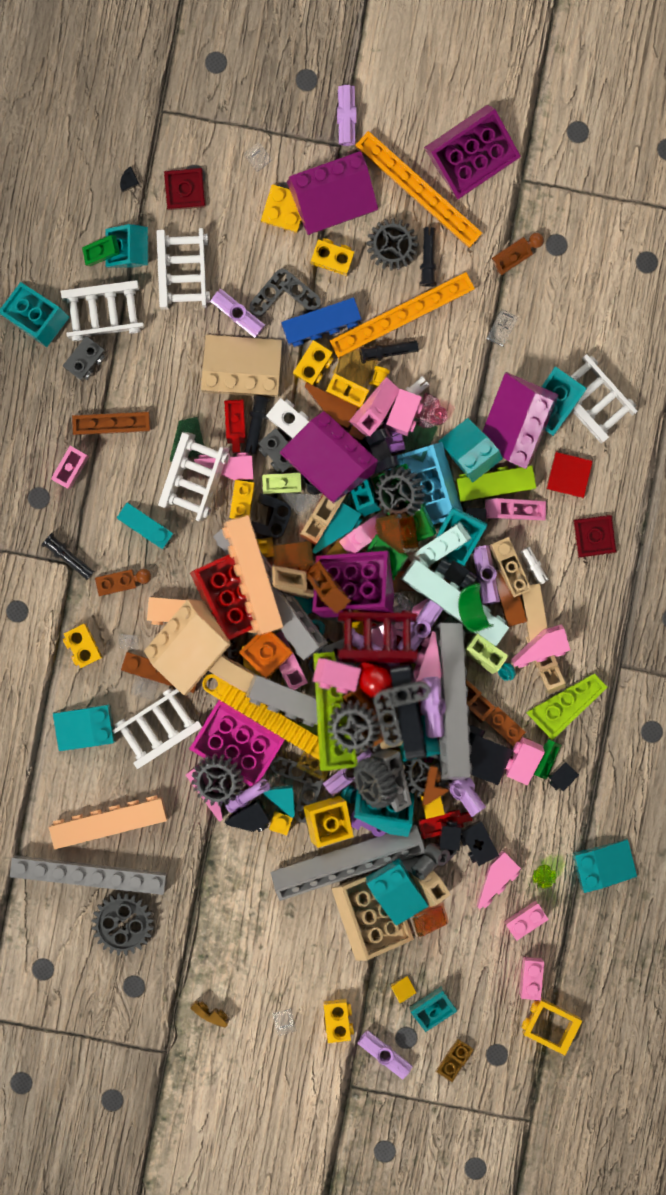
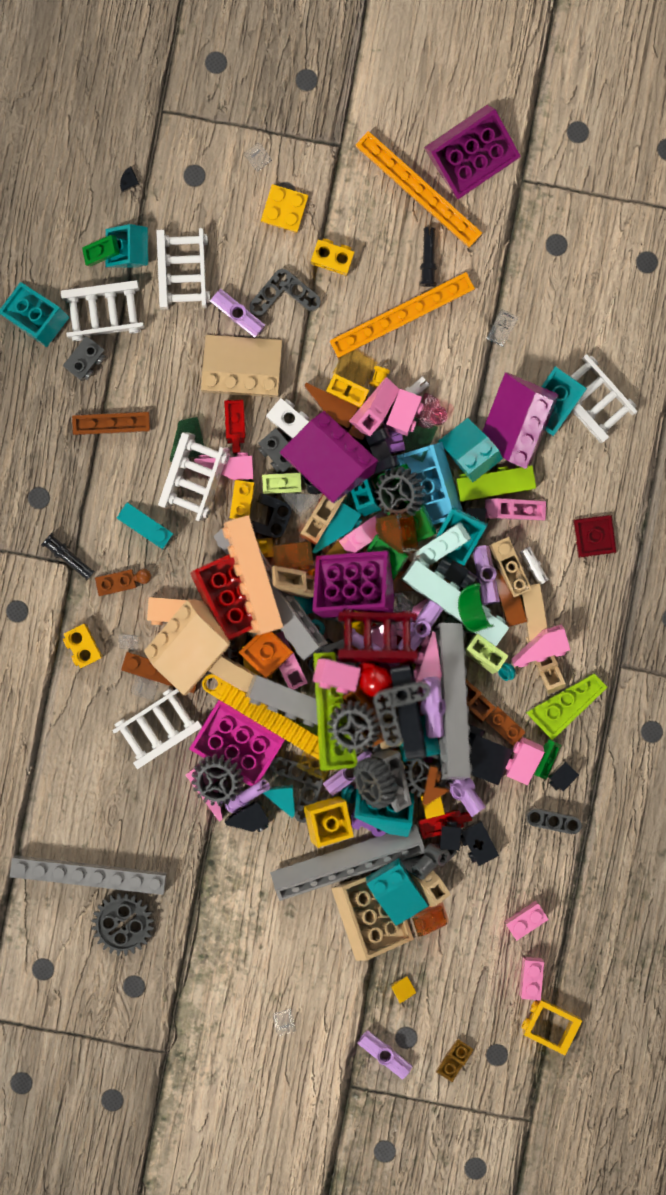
light nougat brick [49,795,168,850] -> none
bright pink brick [51,446,89,490] -> none
teal slope [53,704,116,751] -> none
dark red tile [164,168,205,210] -> none
pearl gold slope [190,999,229,1027] -> none
black pin [244,395,270,455] -> none
yellow brick [269,809,293,835] -> none
blue brick [281,297,361,348] -> none
magenta slope [287,151,378,235] -> none
yellow brick [293,340,334,385] -> none
dark orange slope [306,561,351,614] -> none
yellow brick [323,999,354,1043] -> none
lavender piece [337,85,356,146] -> none
black pin [359,340,419,364] -> none
dark grey gear [366,218,418,271] -> none
teal slope [409,986,457,1032] -> none
bright pink slope [477,850,521,909] -> none
dark orange plate [492,233,544,275] -> none
clear neon green gear [533,865,557,889] -> none
red tile [546,452,593,498] -> none
teal slope [572,839,637,893] -> none
none -> dark grey beam [525,808,582,834]

